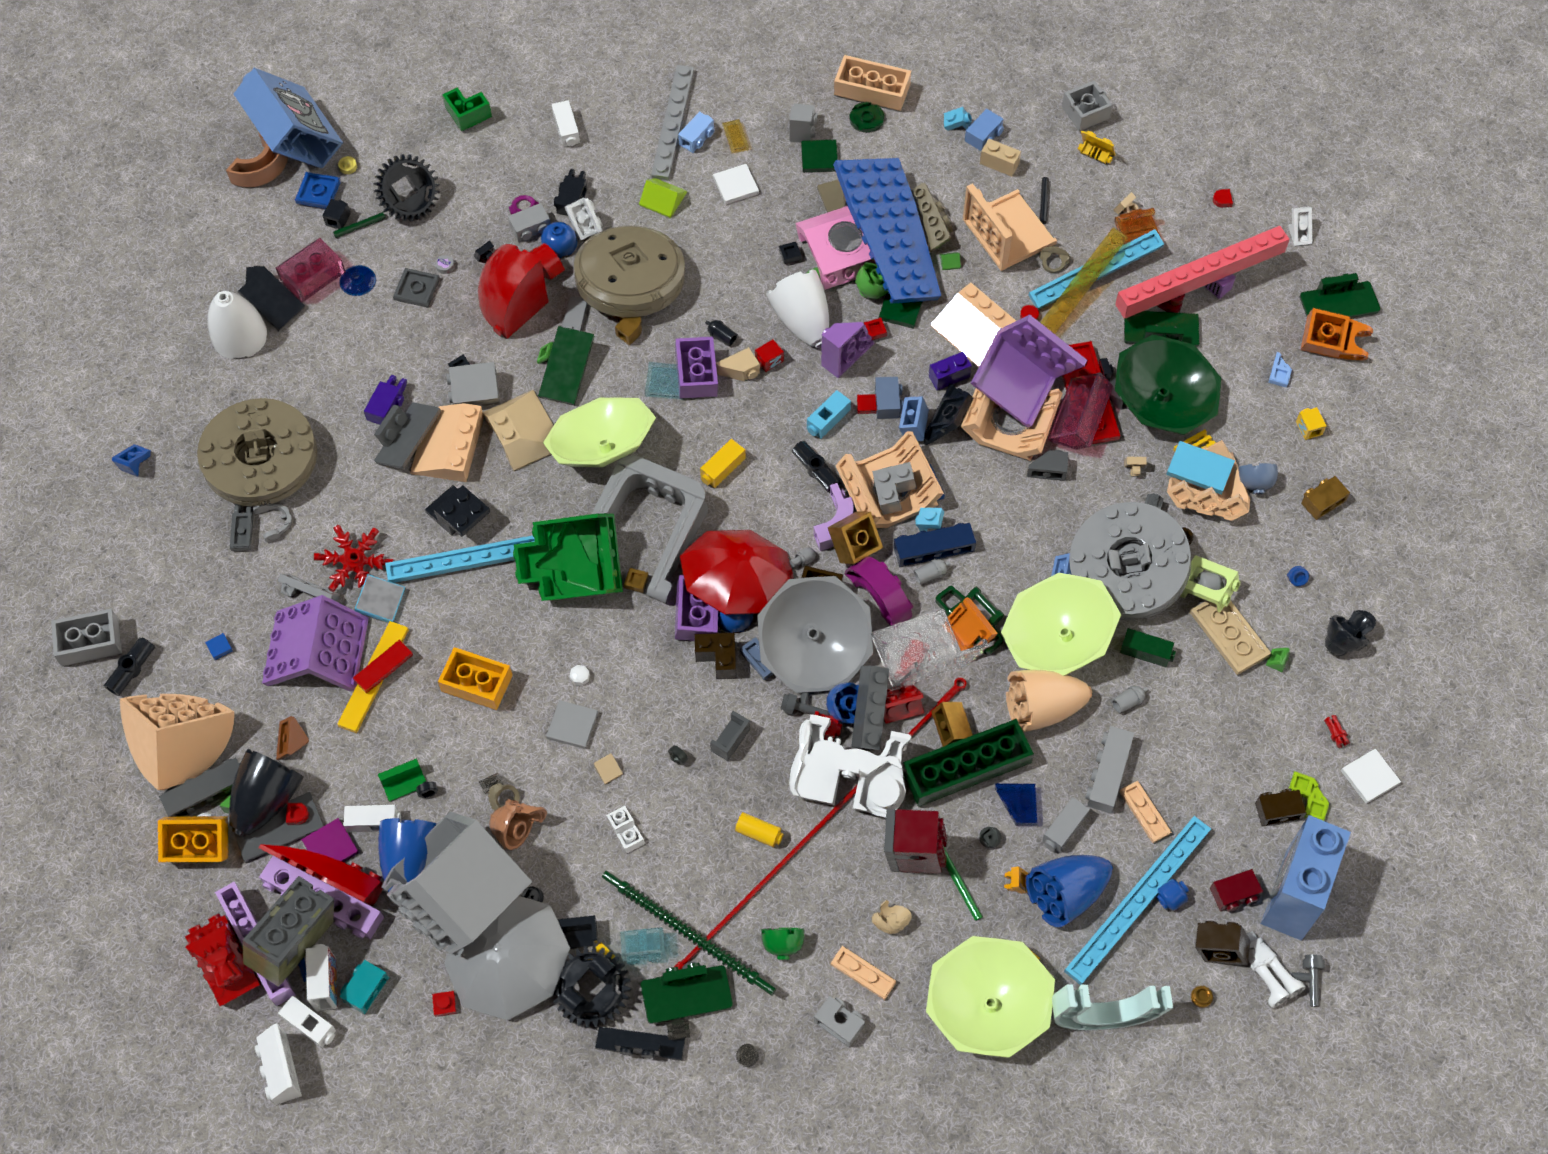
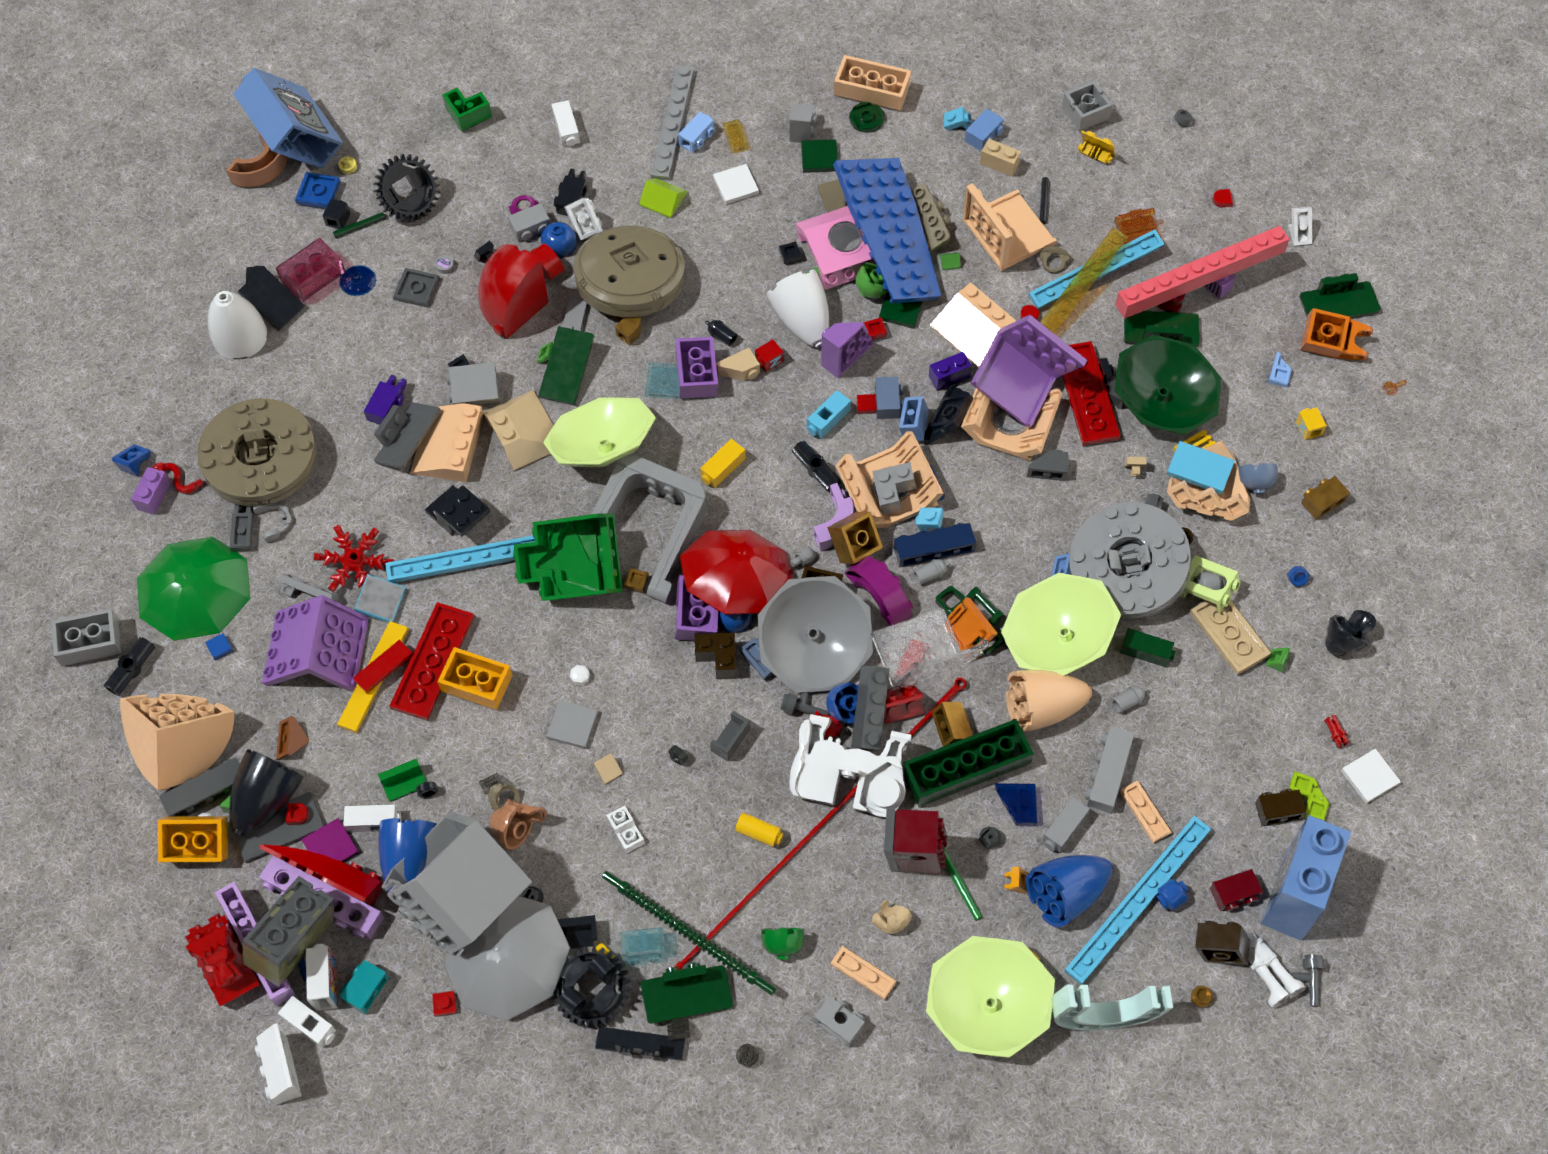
clear pink slope [1048,372,1113,450] -> none
tan tile [1113,192,1138,217] -> none
none -> medium lavender brick [131,467,171,515]
none -> green piece [137,536,250,641]
none -> red animal [152,462,204,494]
none -> red plate [389,602,475,721]
none -> dark grey tile [1174,109,1193,126]
none -> clear orange hand [1382,379,1407,395]

